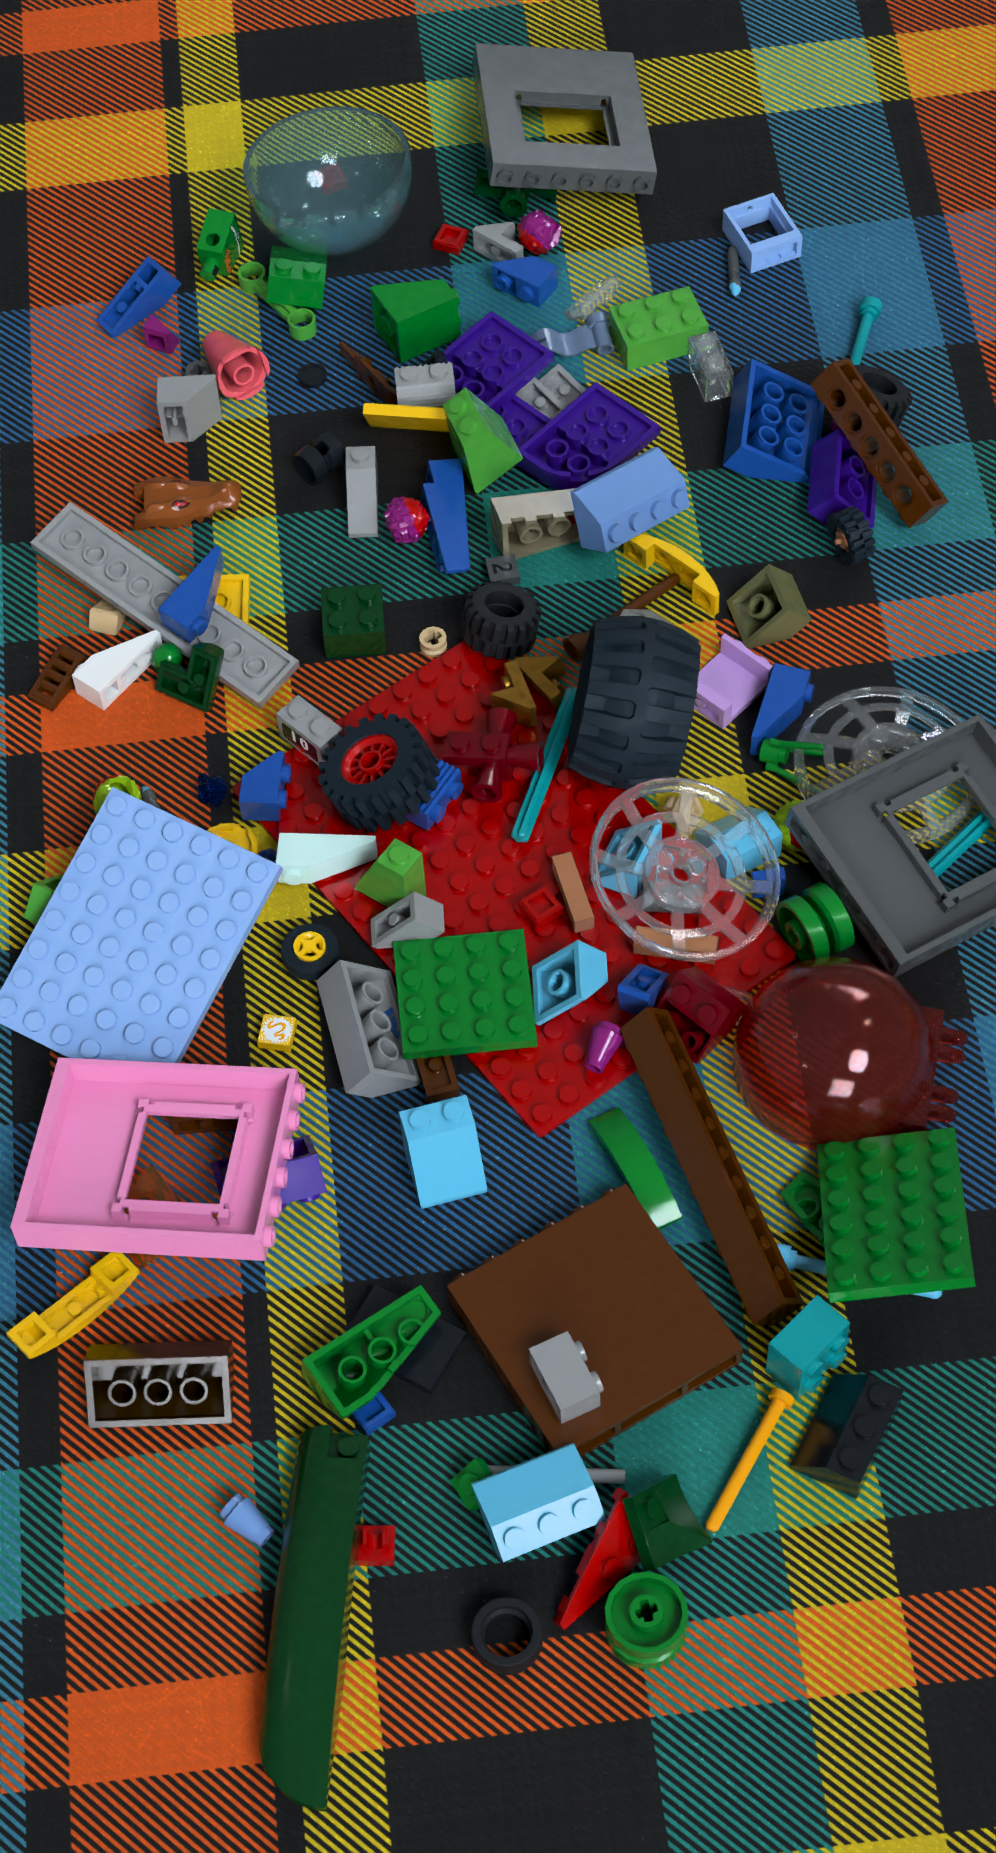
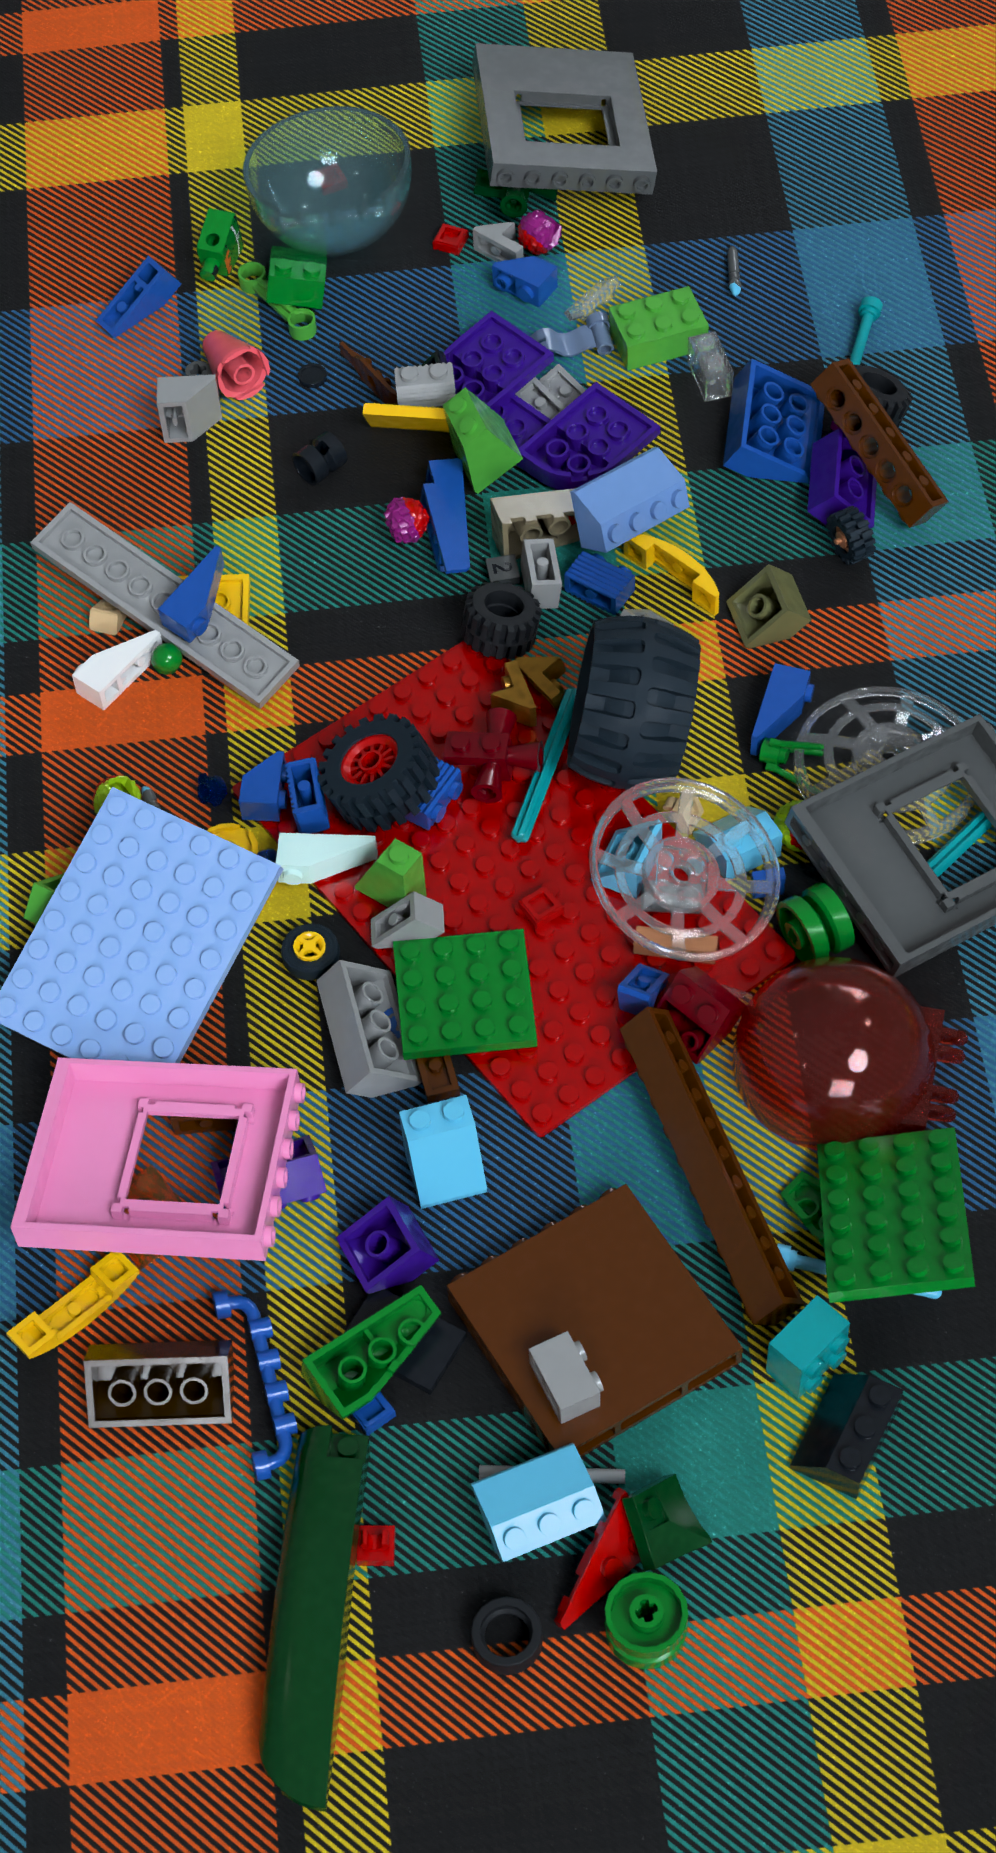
reddish brown slope [27,644,86,712] -> none
dark orange animal [133,476,242,530] -> none
magenta slope [143,314,180,354] -> none
dark green brick [155,643,224,712] -> none
medium blue cone [219,1493,275,1547] -> none
tile [257,1014,297,1052] -> none
light grey brick [276,695,344,766] -> none
dark green brick [321,584,387,659] -> none
light grey slope [346,446,378,538] -> none
green slope [370,279,462,363] -> none
tan bush [419,627,447,658] -> none
green plate [450,1458,493,1511] -> none
medium azure slope [532,940,608,1026] -> none
nougat piece [552,852,594,933] -> none
reddish brown piece [562,573,681,660] -> none
magenta cone [584,1021,623,1074] -> none
green slope [588,1107,682,1230] -> none
lavender panel [694,633,773,729] -> none
light orange bar [705,1387,795,1533] -> none
light blue window [722,193,803,273] -> none
none -> blue bar [212,1289,298,1481]
none -> blue brick [284,757,330,834]
none -> dark purple slope [336,1196,439,1294]
none -> light grey brick [520,538,562,609]
none -> blue brick [564,550,635,615]

